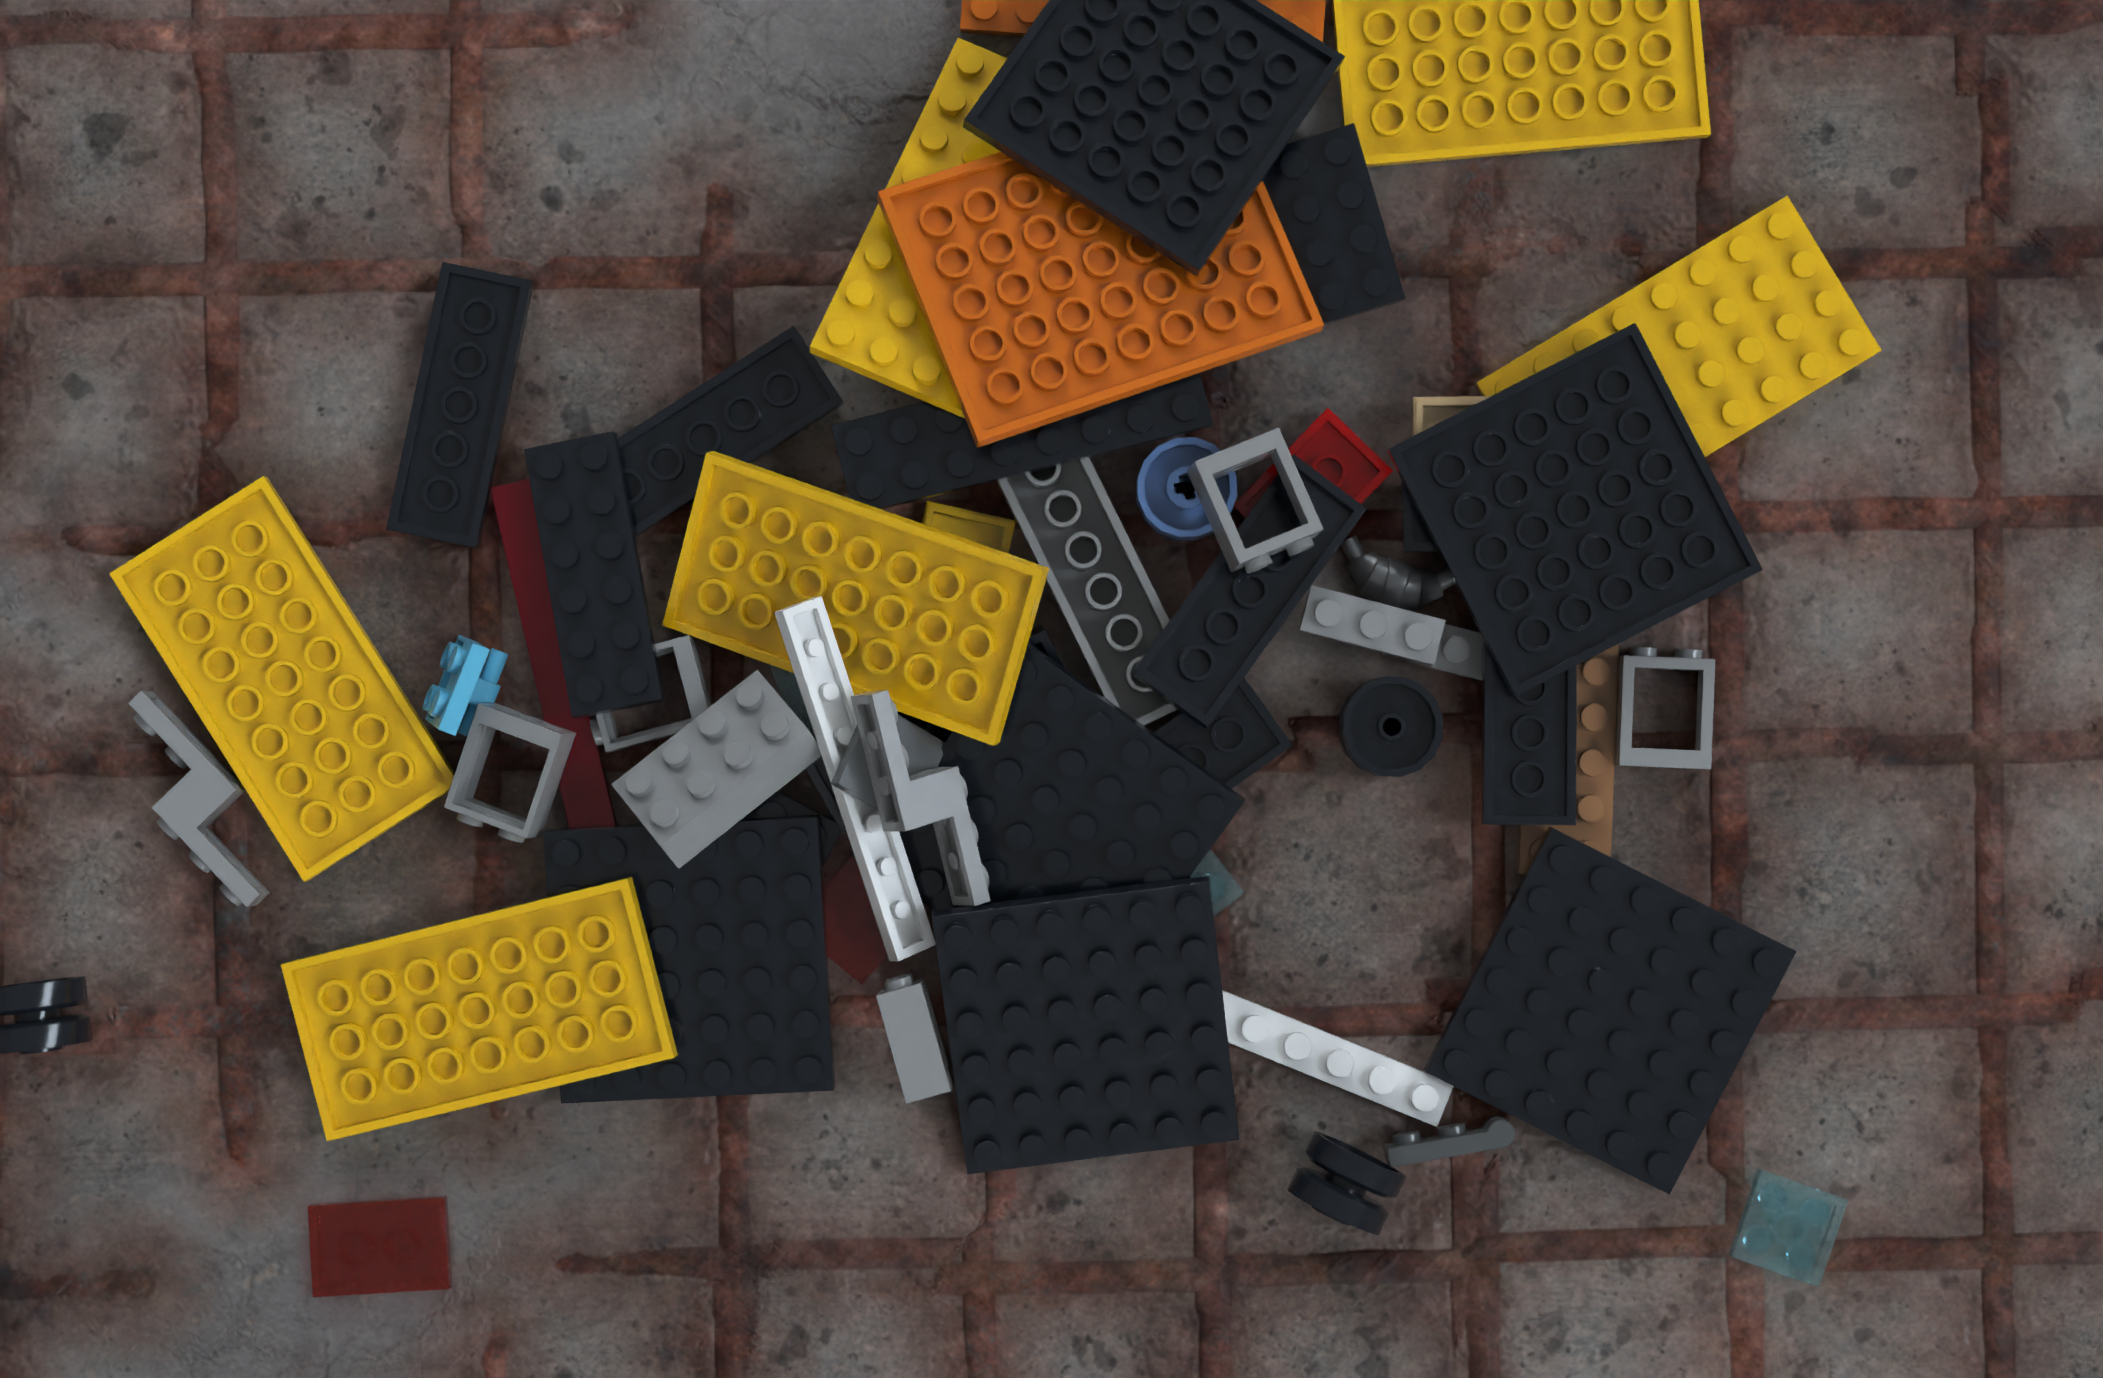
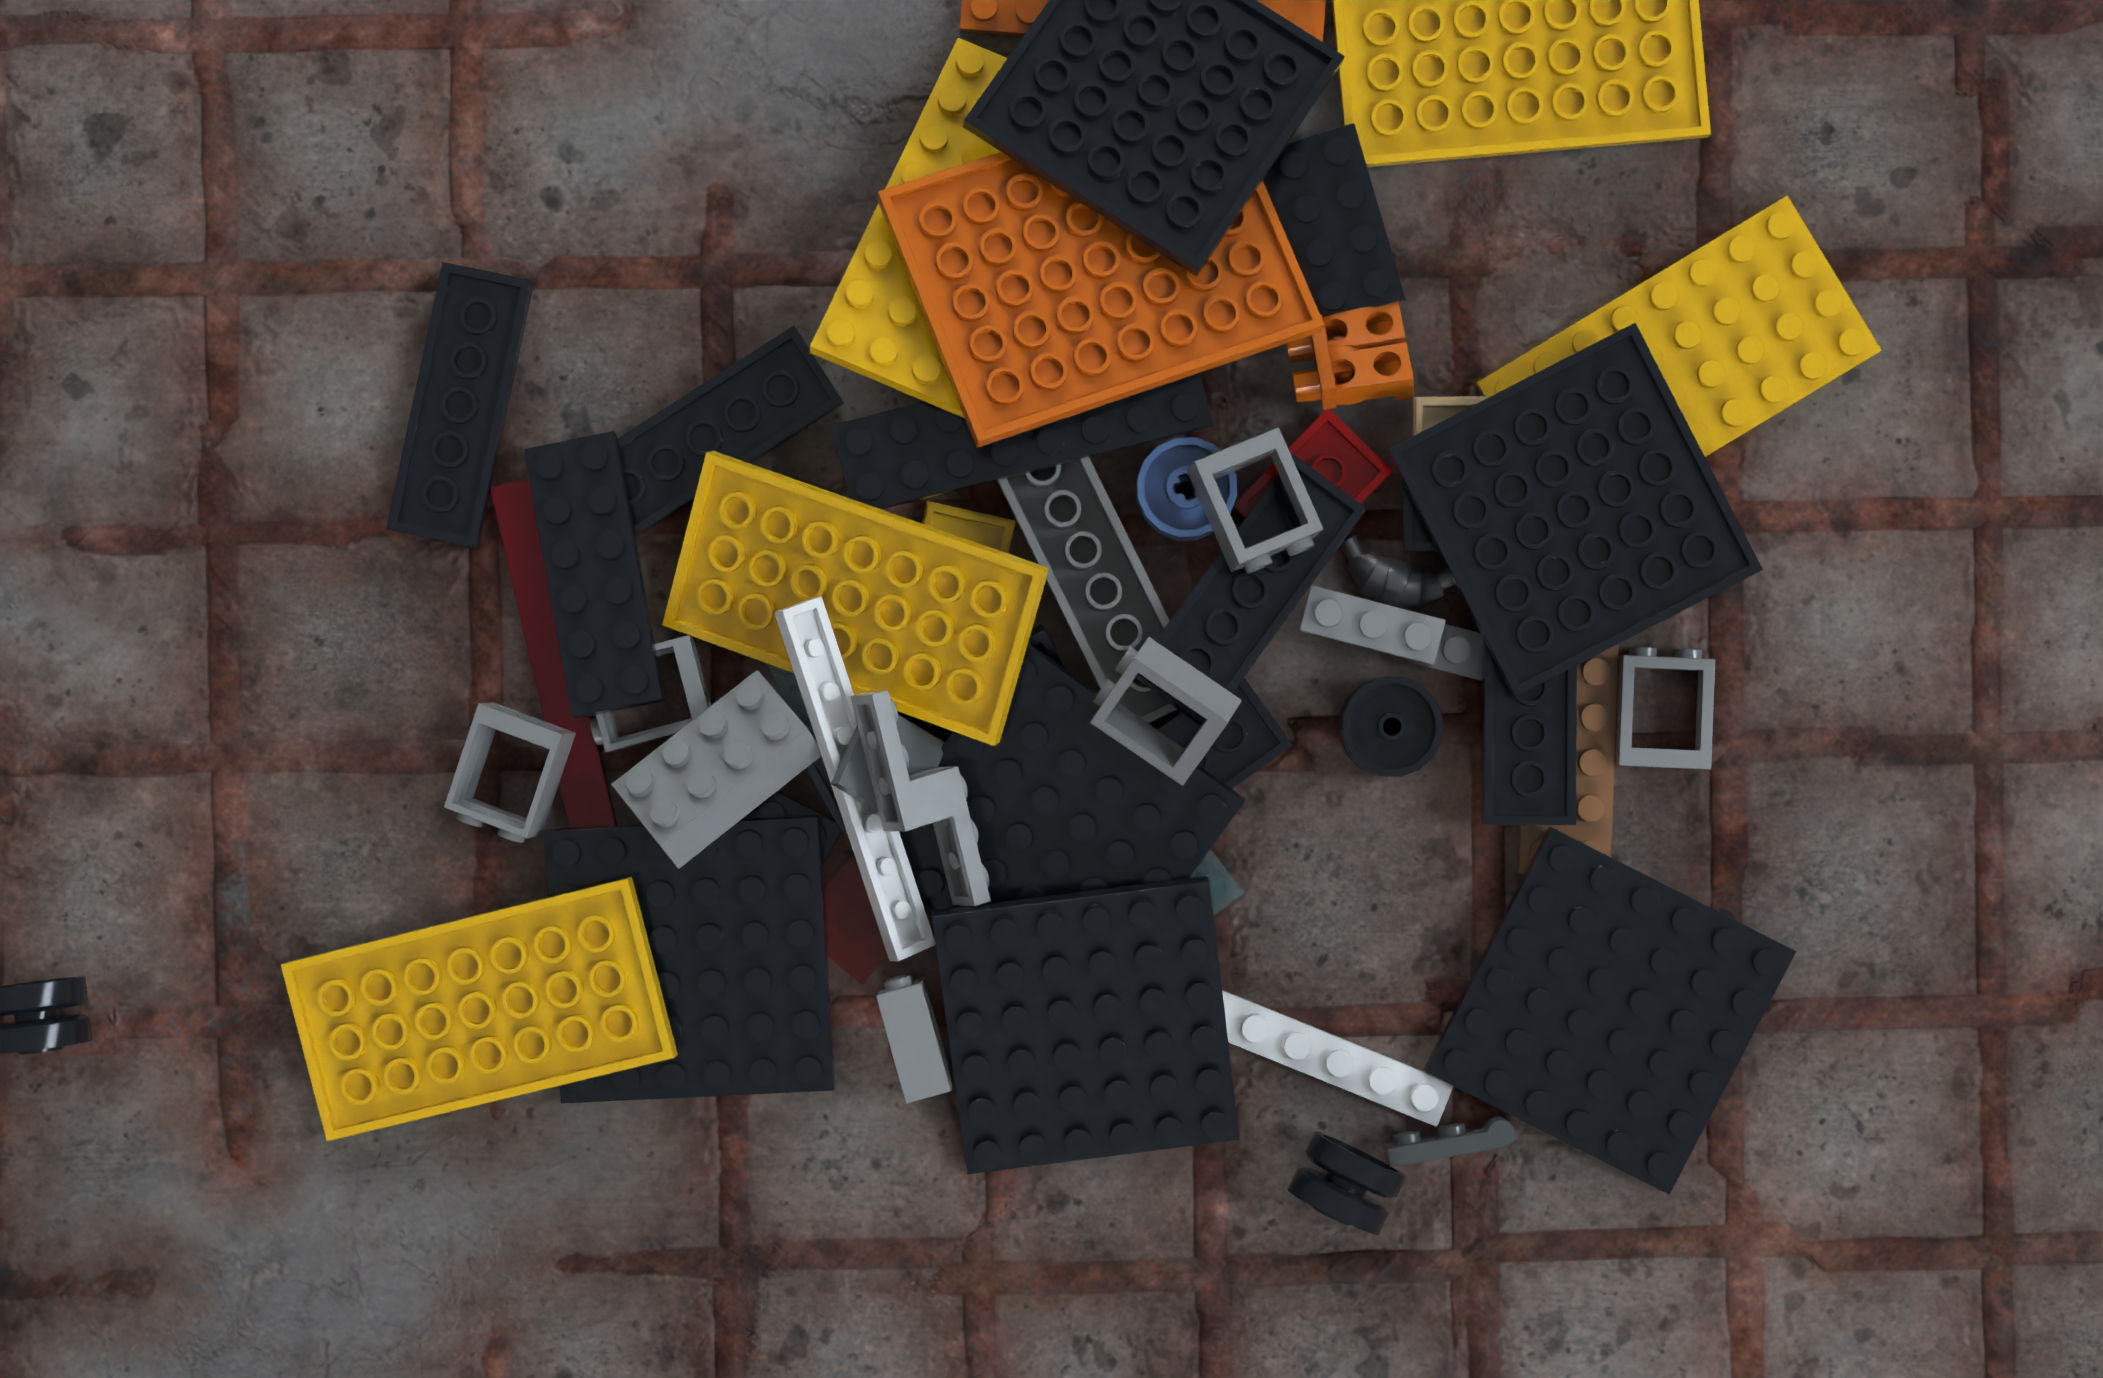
yellow plate [109,476,455,882] -> none
light grey bracket [128,690,270,907] -> none
clear red tile [308,1196,452,1297] -> none
medium azure plate [423,635,509,736] -> none
clear light blue plate [1729,1168,1849,1287] -> none
none -> light grey window [1090,637,1242,786]
none -> orange hips [1286,301,1414,410]

